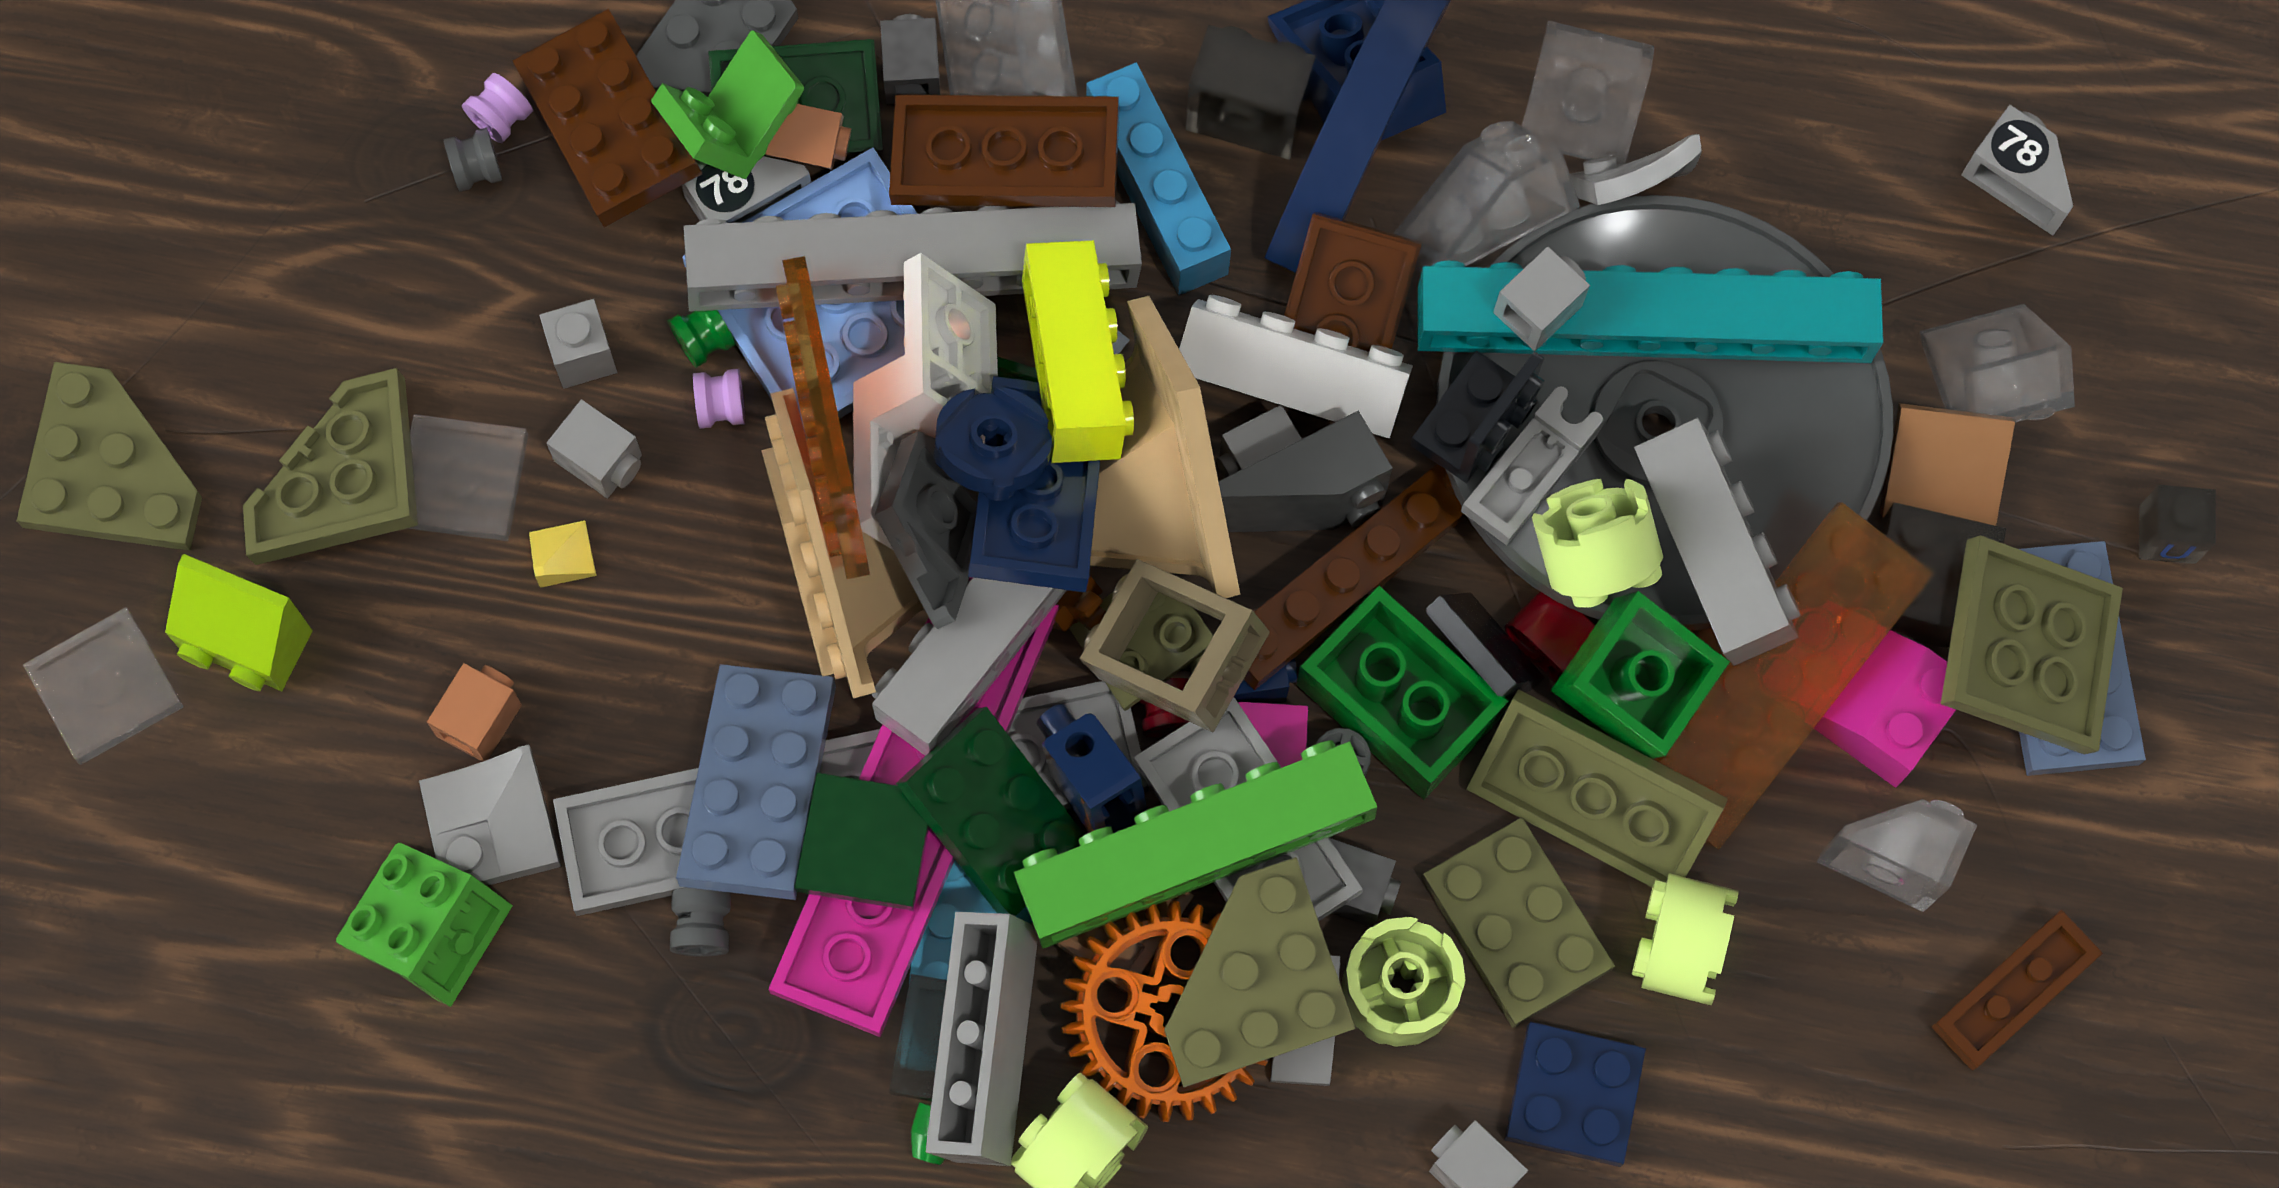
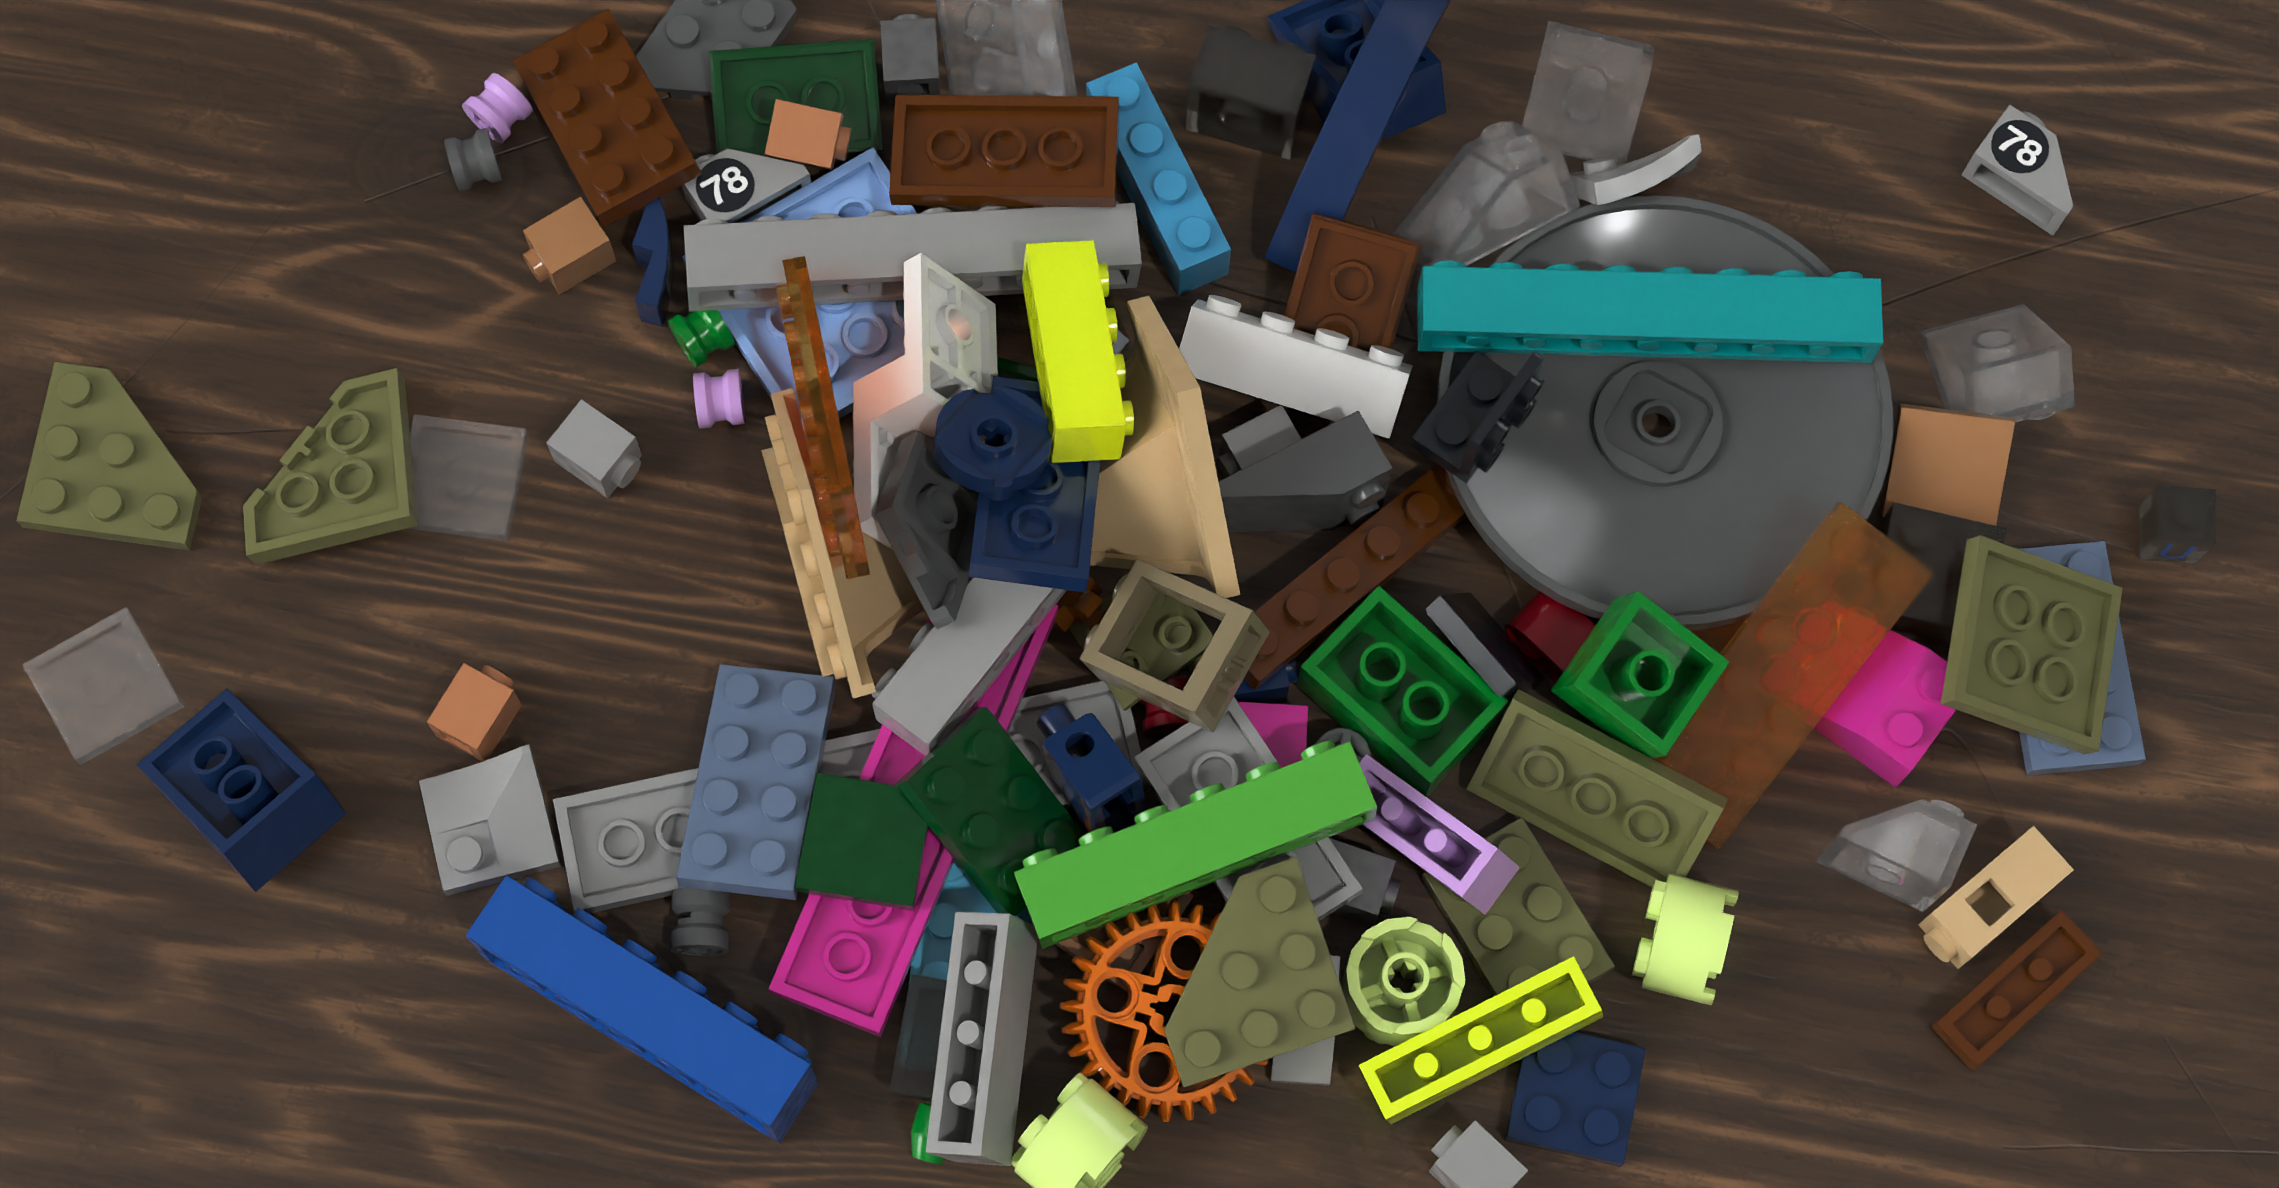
lime slope [165,554,313,692] -> none
bright green bracket [336,843,513,1007] -> none
light yellow slope [529,520,597,588] -> none
light grey brick [539,299,617,389] -> none
bright green bracket [651,30,804,180] -> none
light grey plate [1461,386,1604,546] -> none
light grey brick [1493,247,1590,351] -> none
yellowish green brick [1532,479,1663,608] -> none
light grey brick [1634,418,1801,666] -> none
none -> dark blue slope [137,689,346,892]
none -> blue brick [465,875,818,1144]
none -> medium nougat brick [523,197,616,295]
none -> dark blue slope [632,198,674,327]
none -> lavender brick [1359,754,1520,915]
none -> neon yellow brick [1359,956,1603,1124]
none -> tan brick [1918,826,2074,969]

